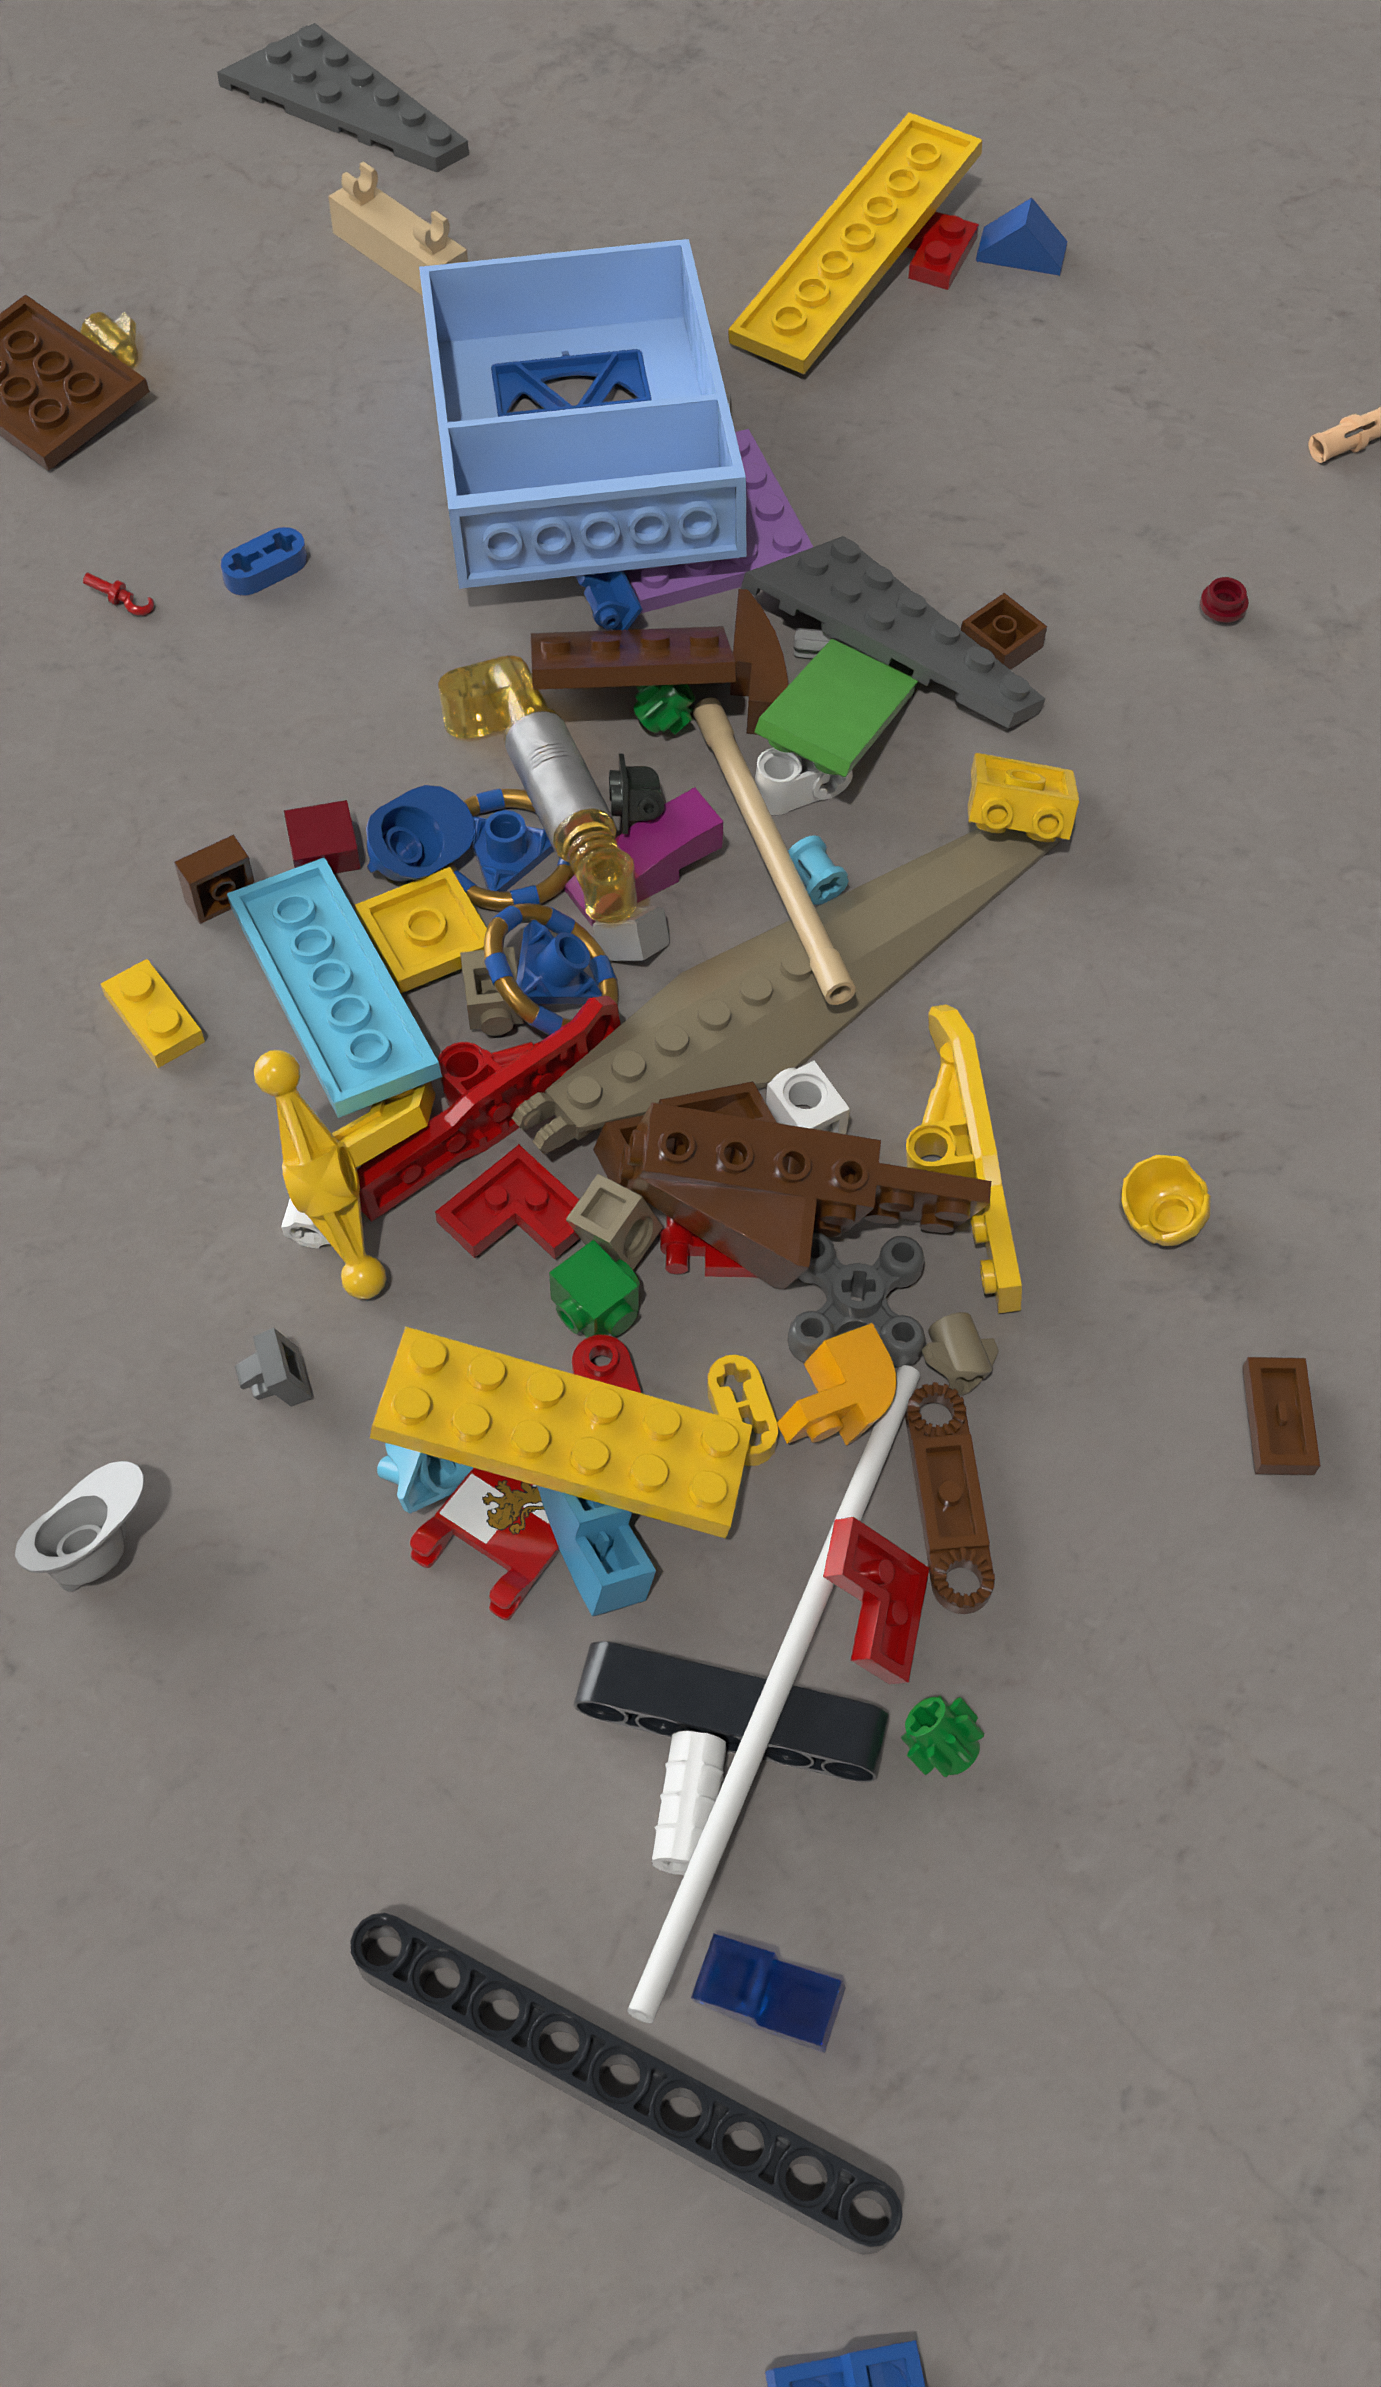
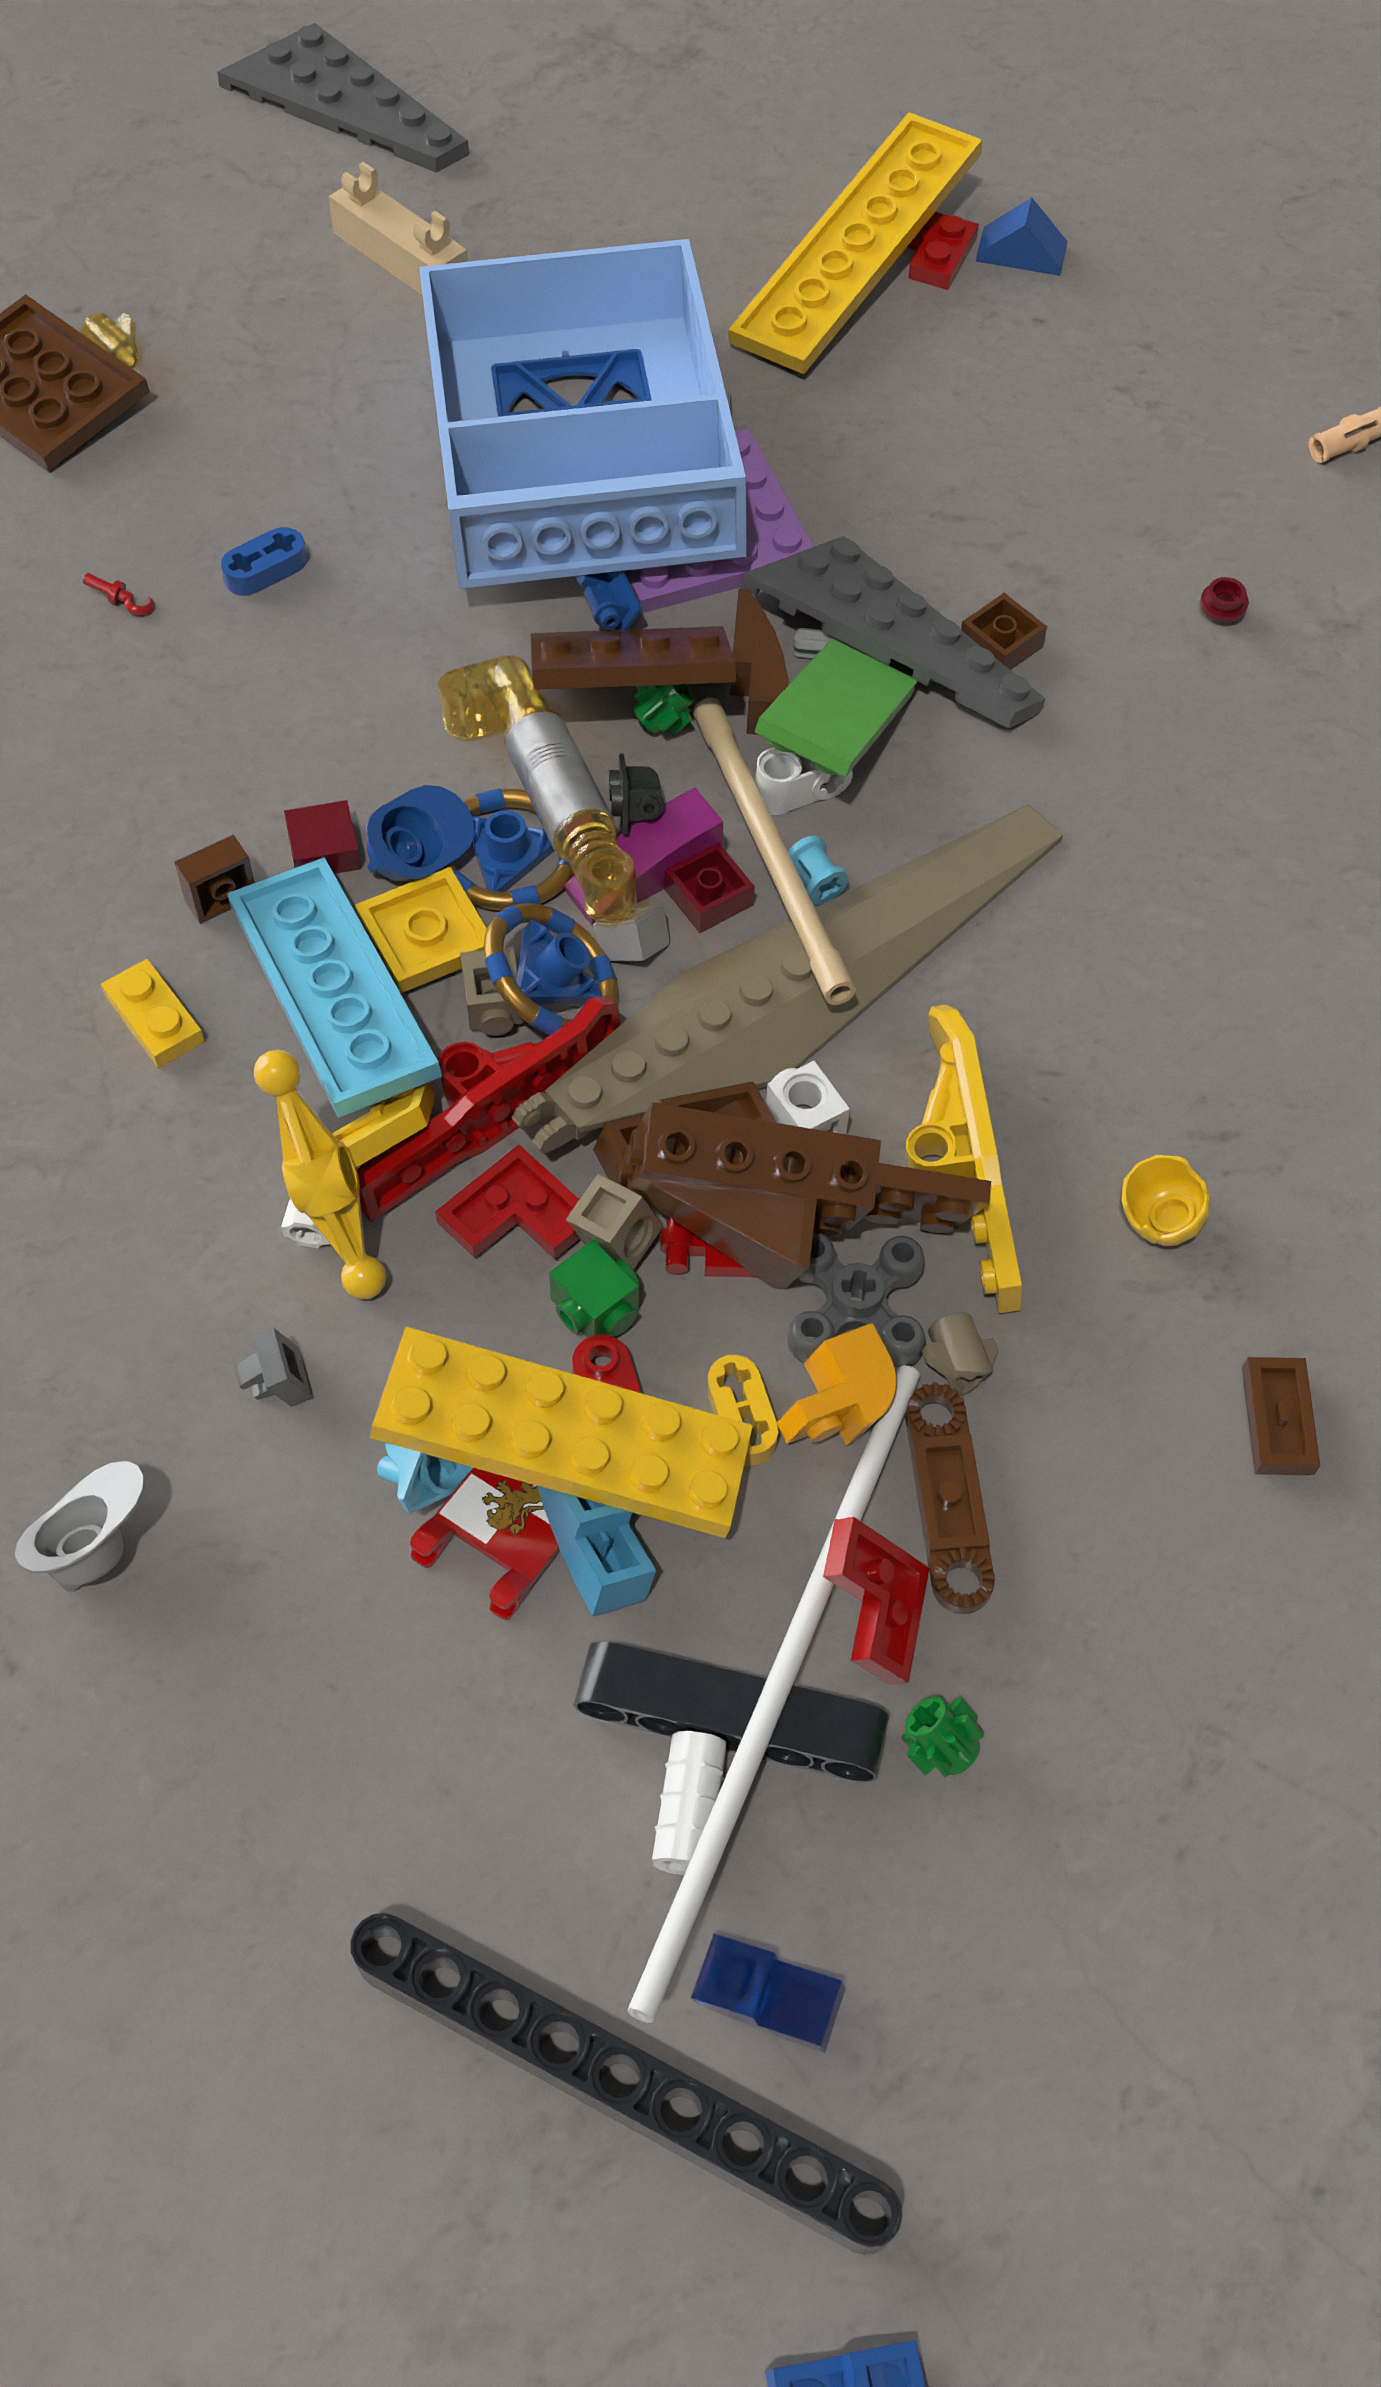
yellow plate [967,752,1079,842] -> none
none -> dark red piece [664,843,755,933]

